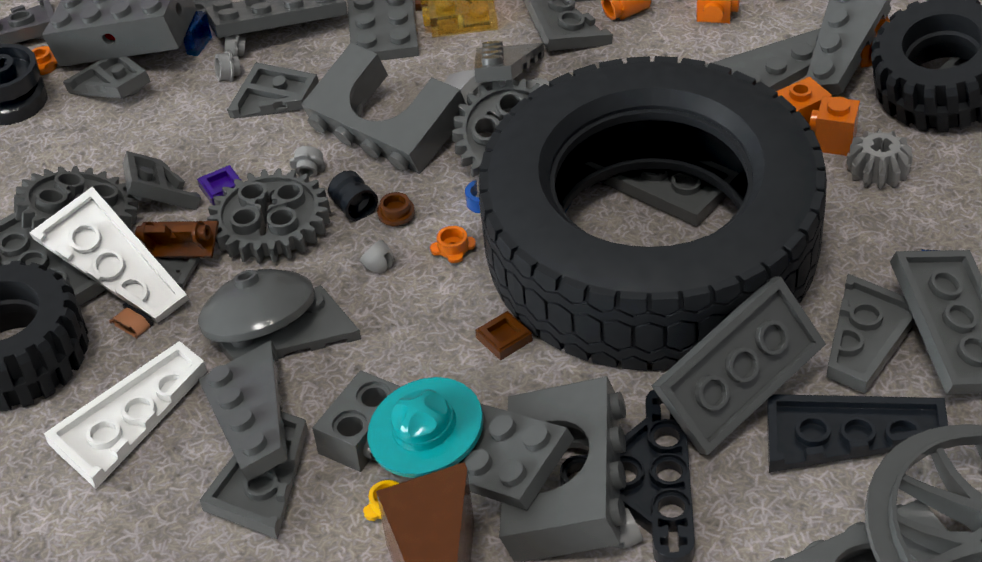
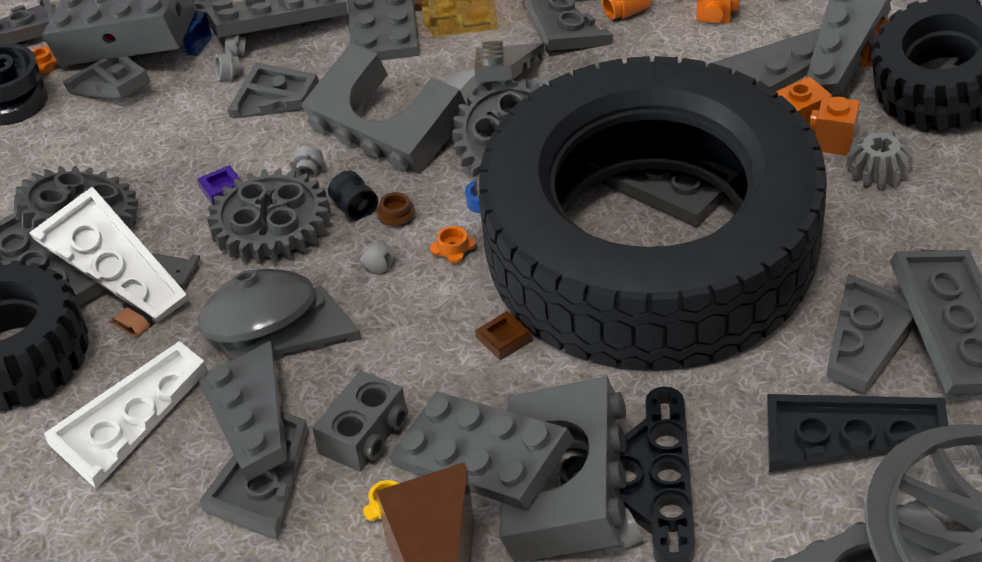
dark grey wing [122,151,201,210] -> none
reddish brown hinge [135,221,219,258] -> none
teal hat [367,377,484,478] -> none
dark grey plate [651,277,826,455] -> none

